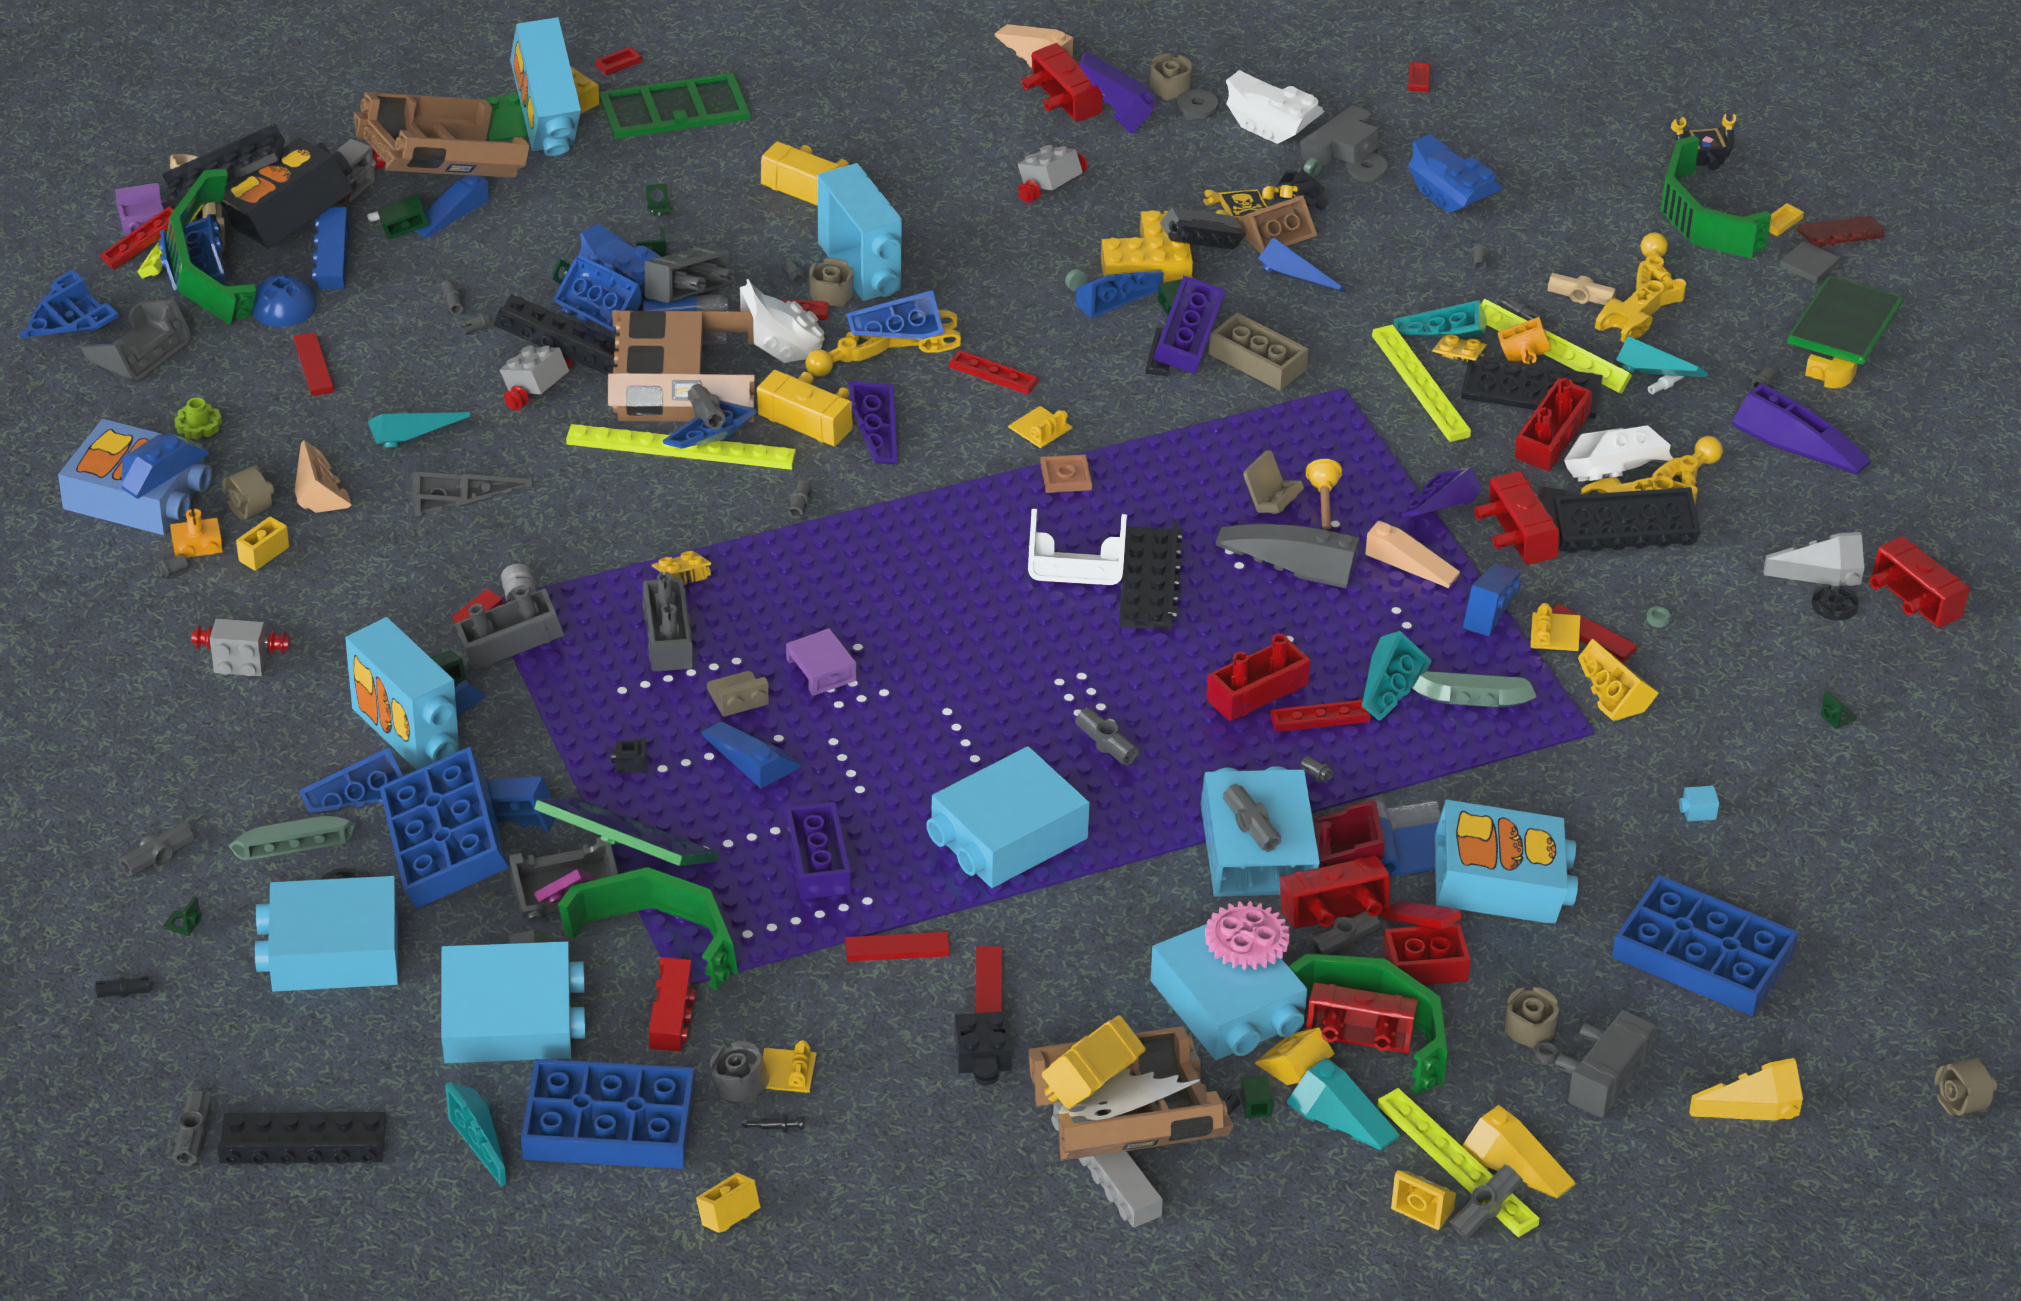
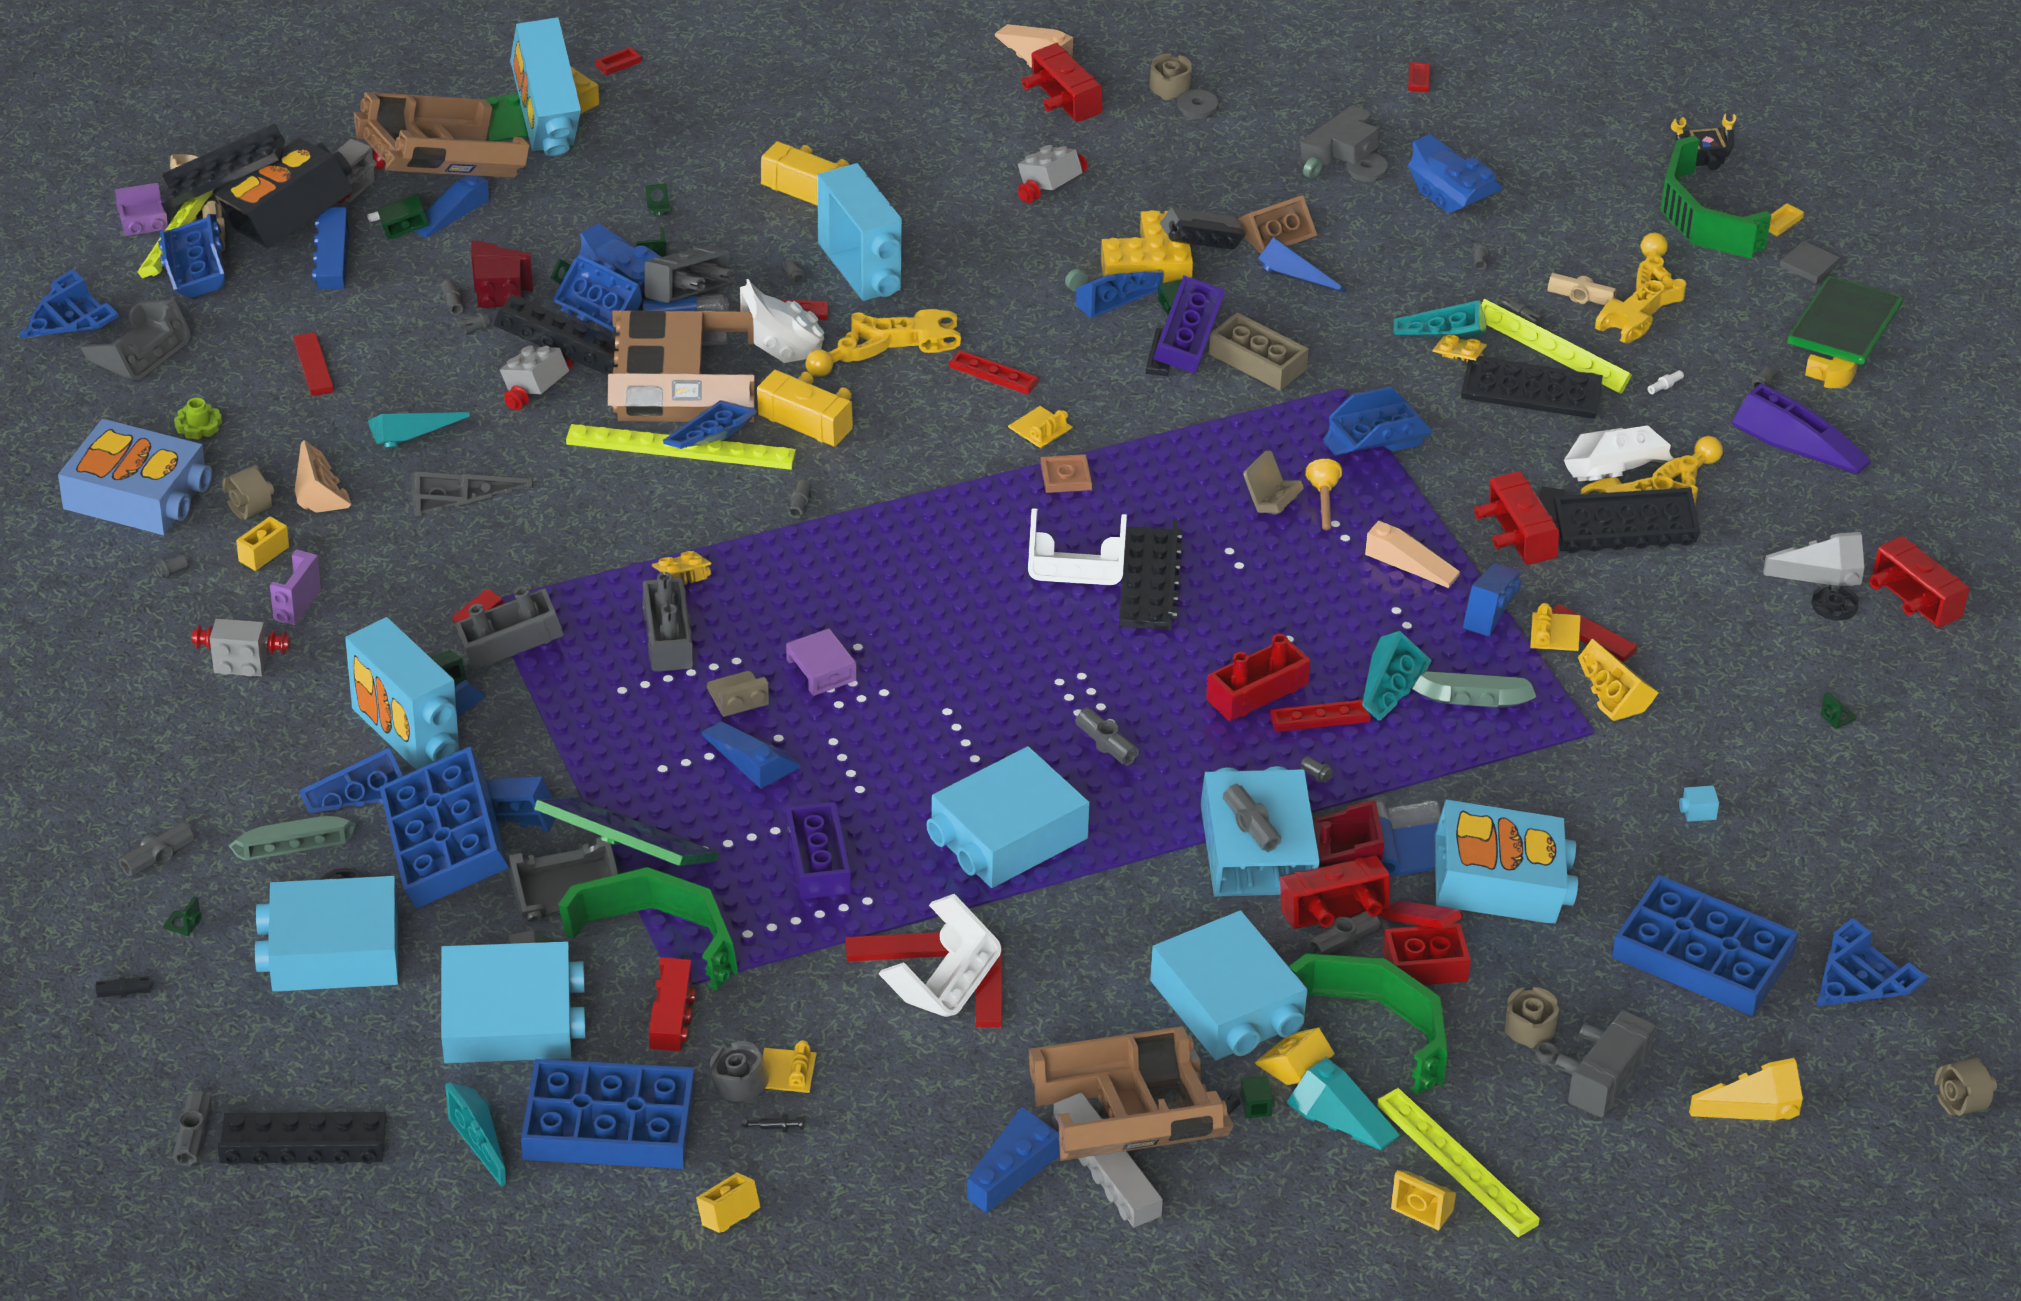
red tile [100,206,174,270] -> none
blue wedge [121,434,209,499] -> none
green panel [166,169,256,325] -> none
light orange brick [170,509,223,558] -> none
blue piece [252,274,316,327] -> none
light grey wheel [501,564,536,603] -> none
magenta plate [535,869,598,904] -> none
door [599,72,750,139] -> none
black window [611,736,647,773] -> none
dark grey piece [687,384,725,430] -> none
dark tan brick [809,258,854,307] -> none
blue wedge [846,290,944,339] -> none
dark purple wedge [848,381,898,464] -> none
black brick [954,1012,1012,1085] -> none
yellow piece [1042,1015,1146,1109] -> none
white piece [1059,1069,1200,1120] -> none
dark purple wedge [1080,51,1157,134] -> none
flag [1203,189,1267,221] -> none
bright pink gear [1205,901,1290,970] -> none
dark grey wedge [1215,524,1359,588] -> none
white slope [1226,70,1324,144] -> none
black torso [1262,168,1328,211] -> none
red piece [1306,982,1418,1054] -> none
neon yellow plate [1372,325,1471,442] -> none
dark purple wedge [1401,467,1483,518] -> none
dark grey piece [1450,1164,1523,1239] -> none
yellow wedge [1462,1105,1575,1198] -> none
light orange brick [1498,317,1551,364] -> none
red piece [1515,378,1592,472] -> none
teal wedge [1616,336,1708,377] -> none
sand green tile [1646,606,1671,628] -> none
clear red windscreen [1797,216,1885,247] -> none
none -> medium lavender panel [270,549,321,625]
none -> dark red piece [471,241,533,309]
none -> white windscreen [879,894,1001,1017]
none -> blue wedge [967,1107,1060,1213]
none -> blue slope [1323,386,1433,456]
none -> blue wedge [1816,918,1928,1007]

